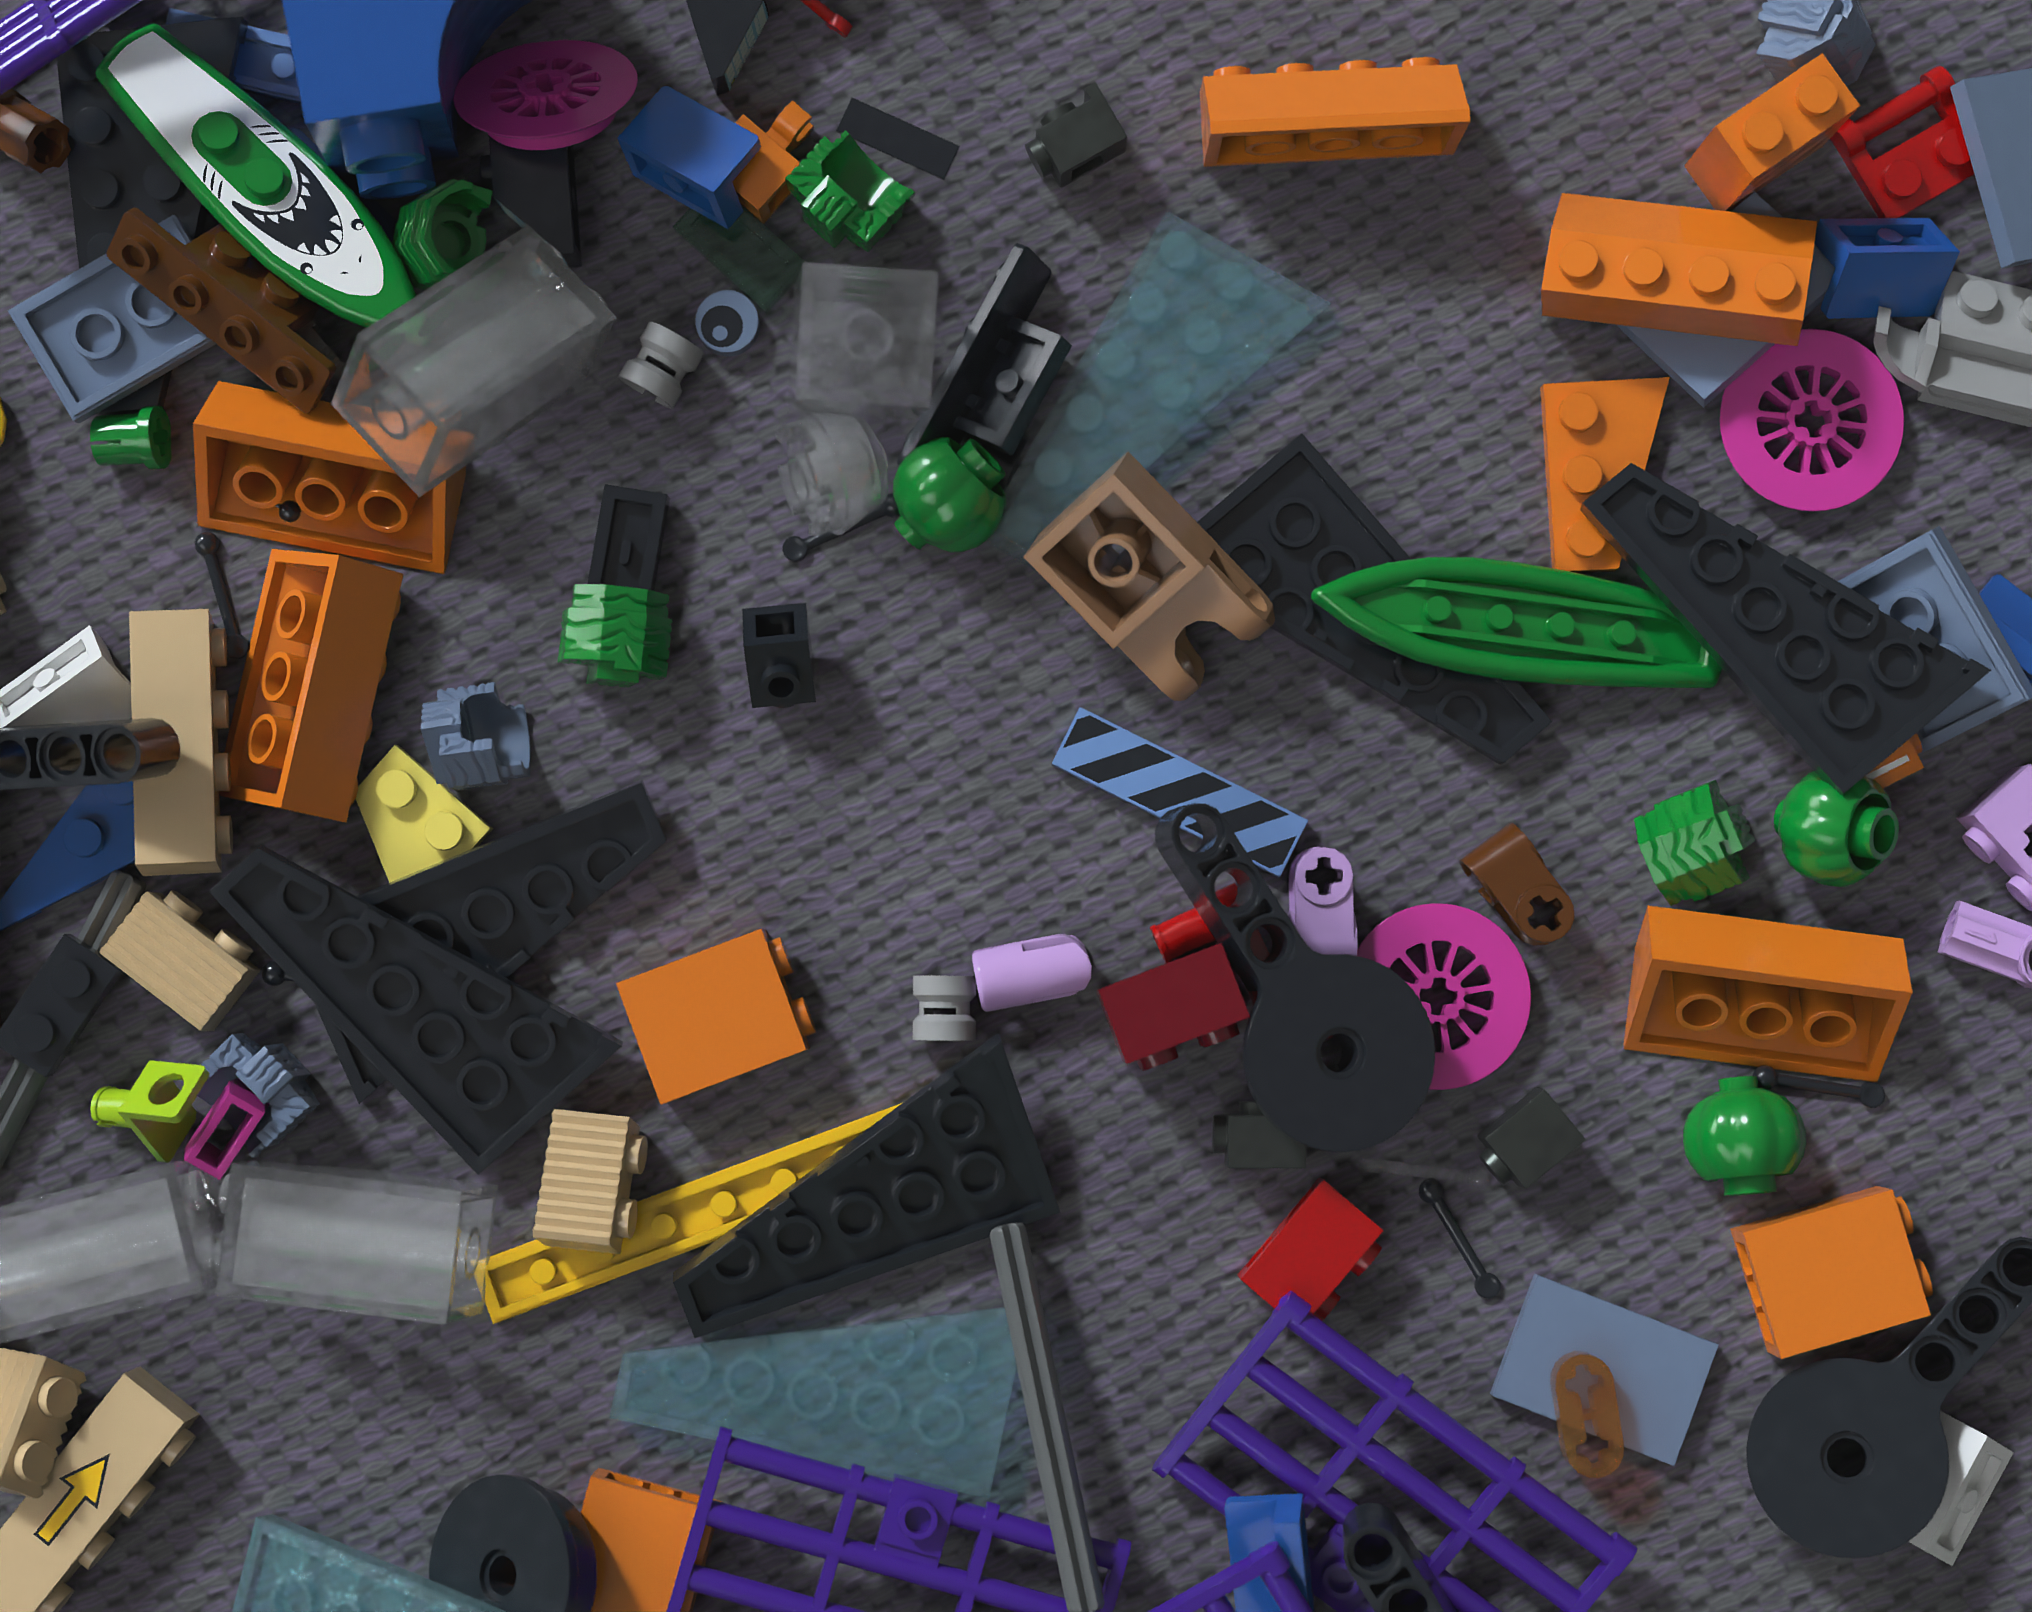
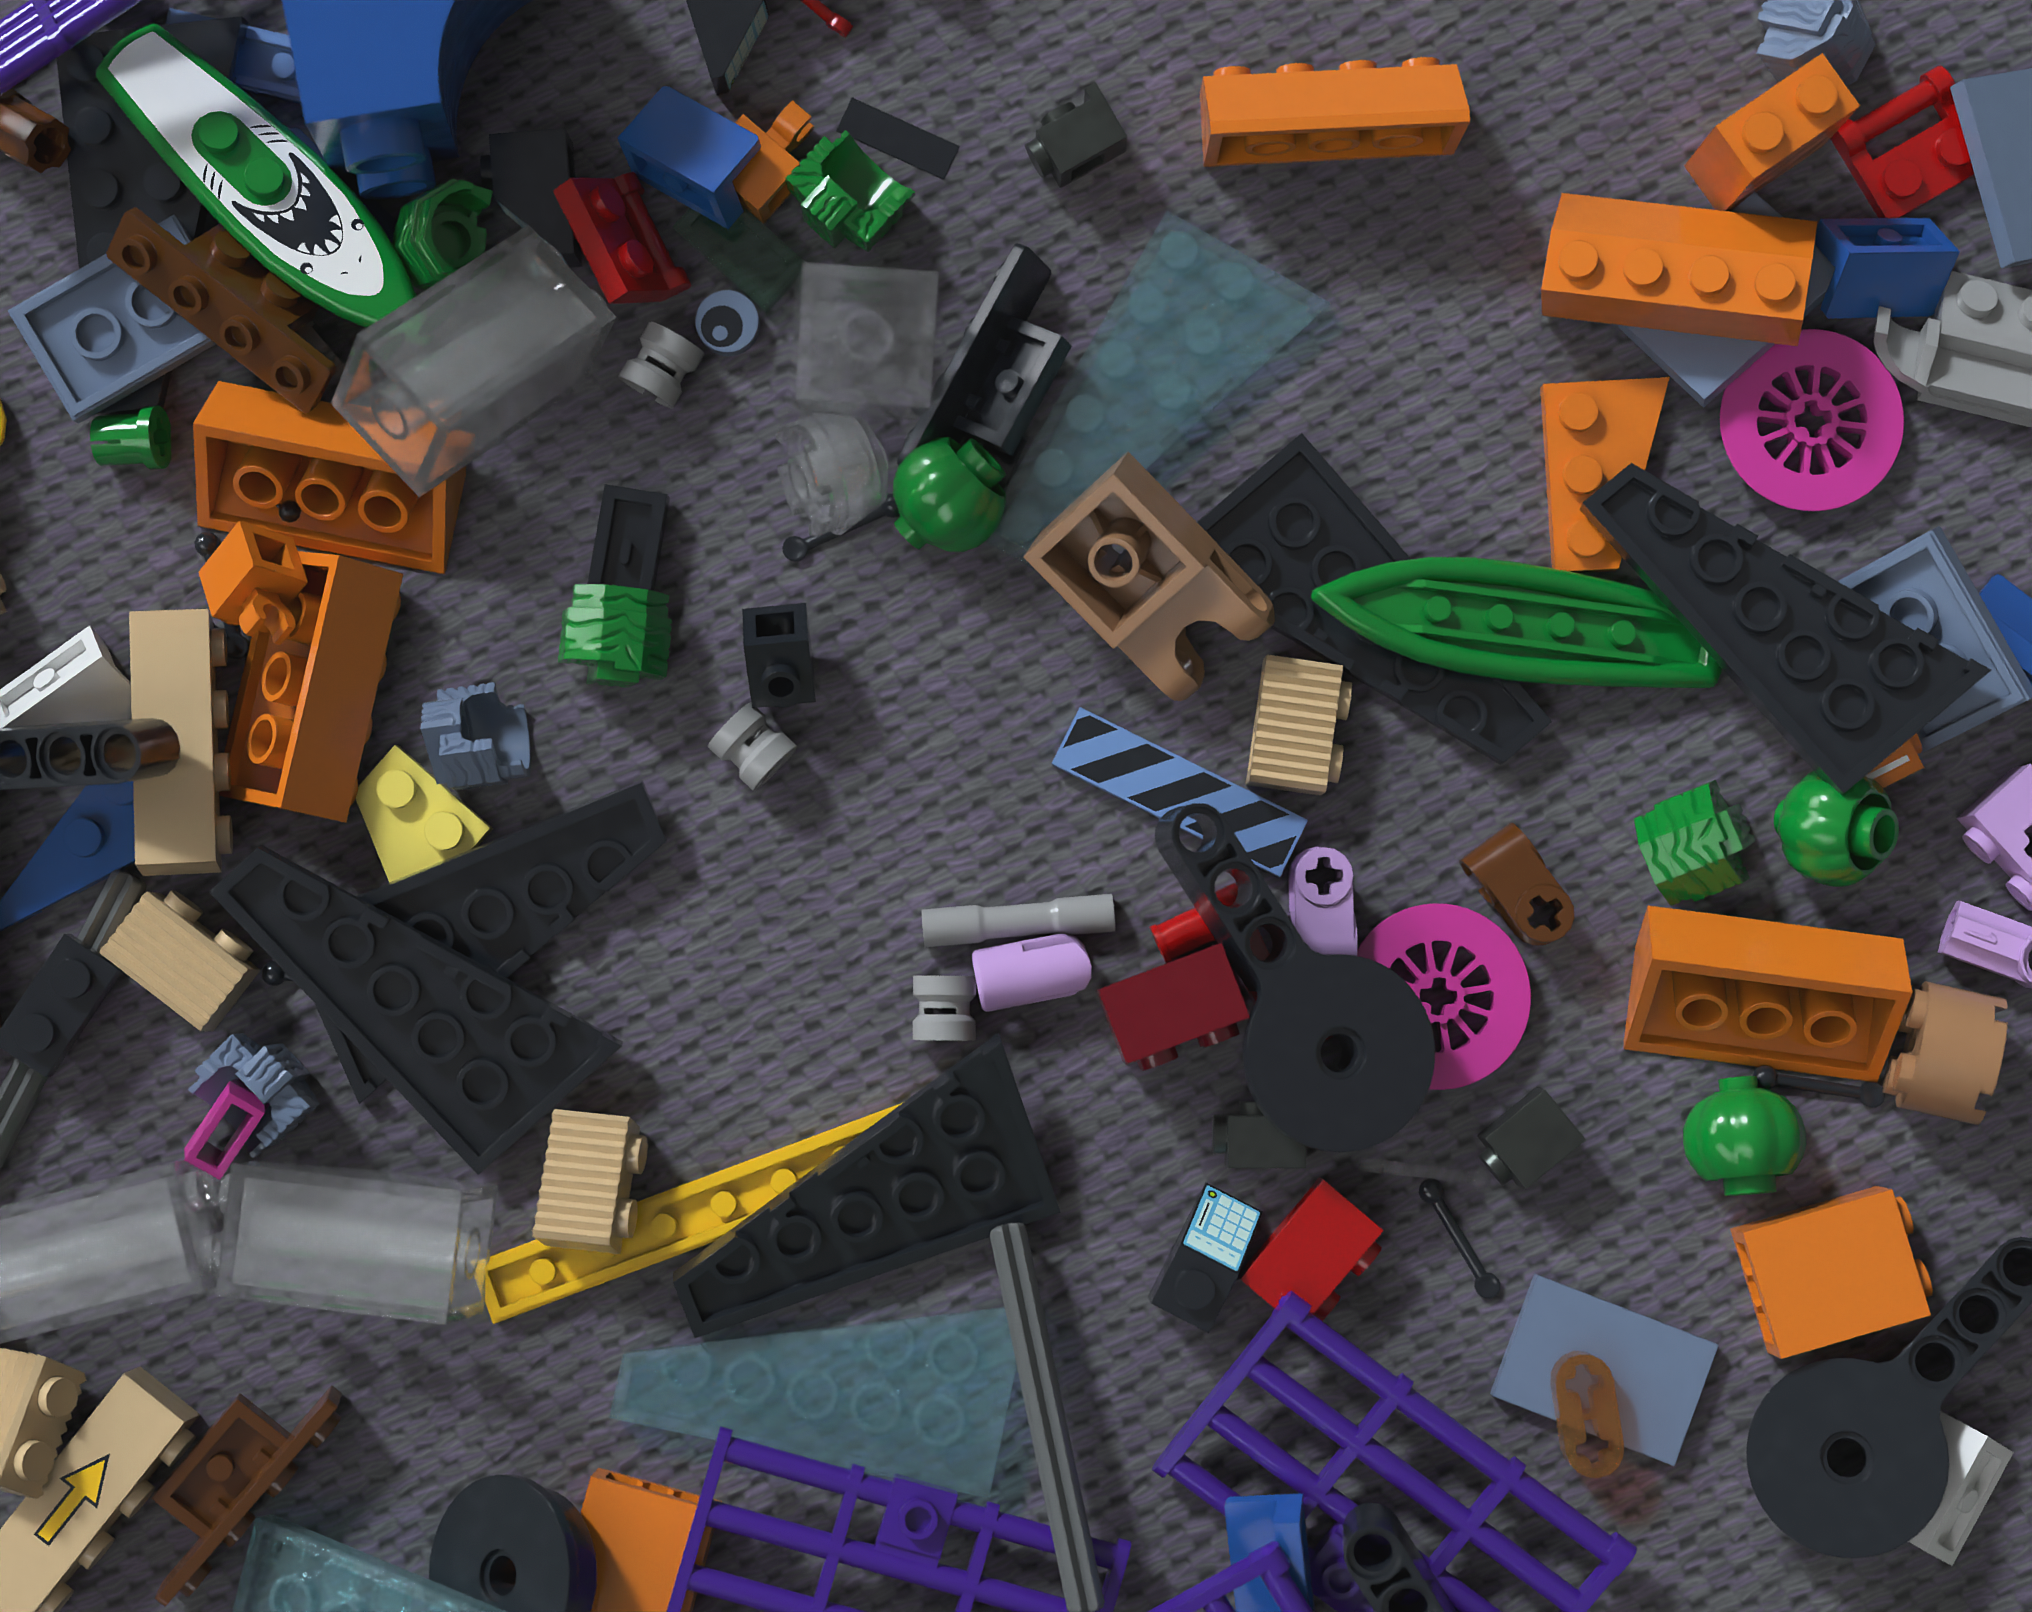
lime bracket [90,1060,209,1163] -> none
dark pink piece [453,40,638,150] -> none
orange brick [616,928,816,1105] -> none
none -> reddish brown bracket [151,1386,342,1607]
none -> orange brick [198,520,308,645]
none -> red plate [553,172,692,304]
none -> light grey wheel [707,702,797,792]
none -> light grey piece [922,894,1115,947]
none -> slope [1148,1182,1263,1333]
none -> tan brick [1246,655,1352,796]
none -> medium nougat brick [1883,981,2008,1125]

